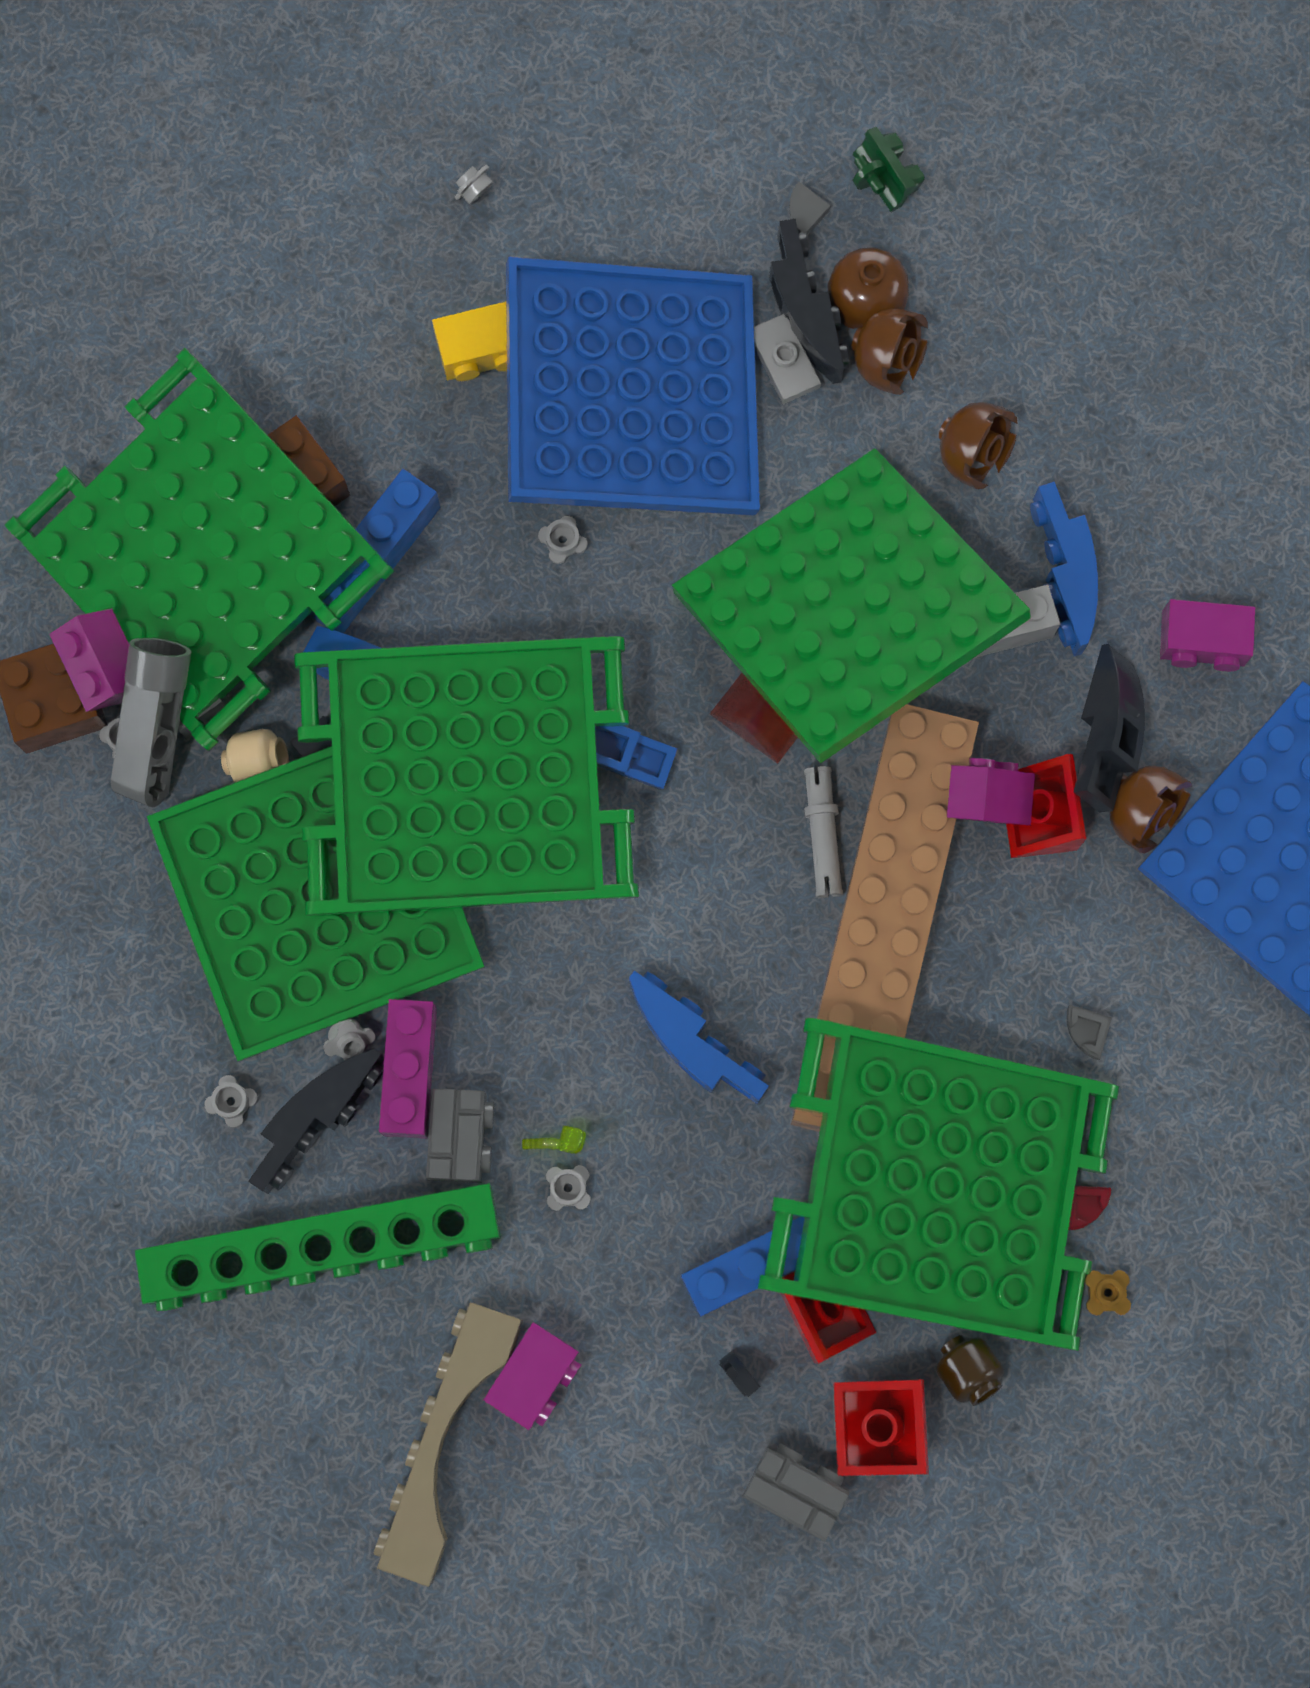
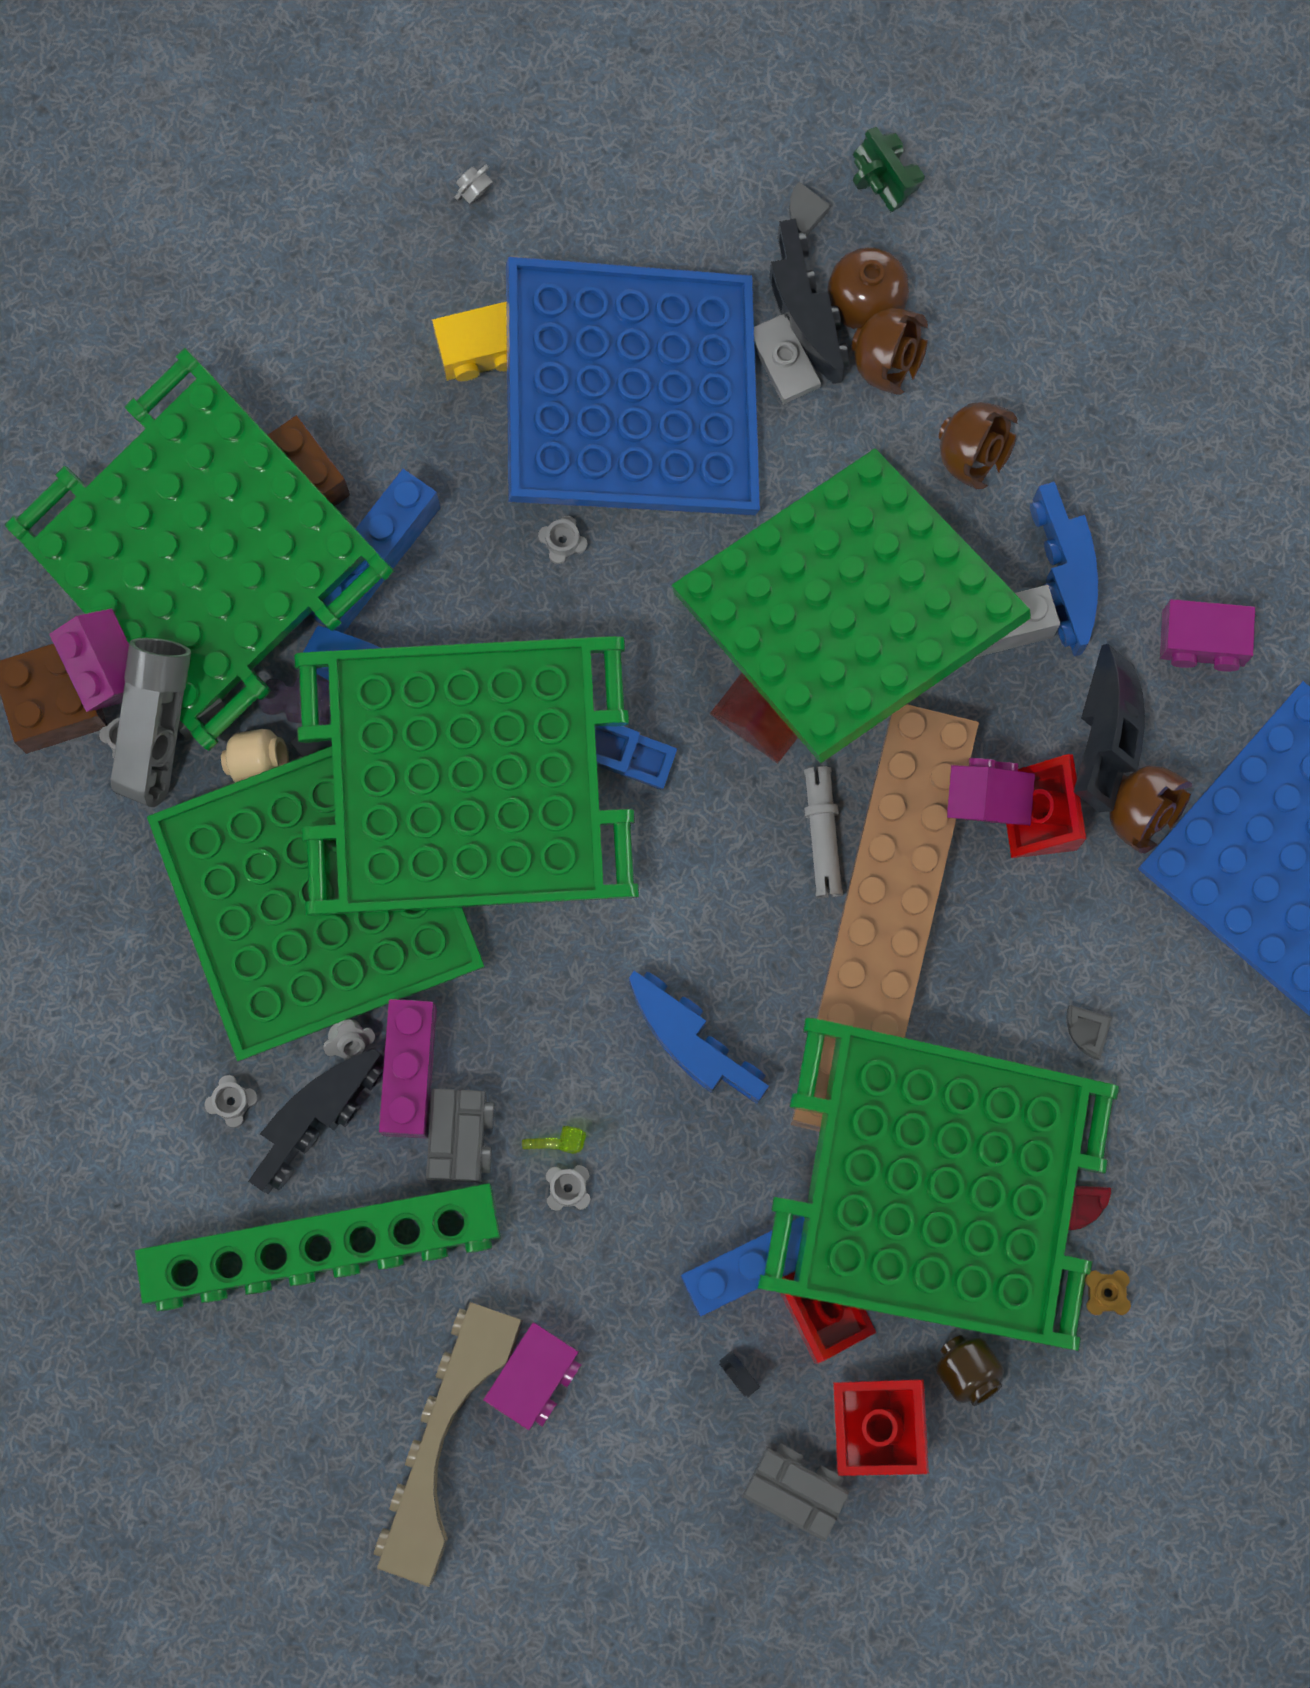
none -> clear purple plate [259,678,331,725]

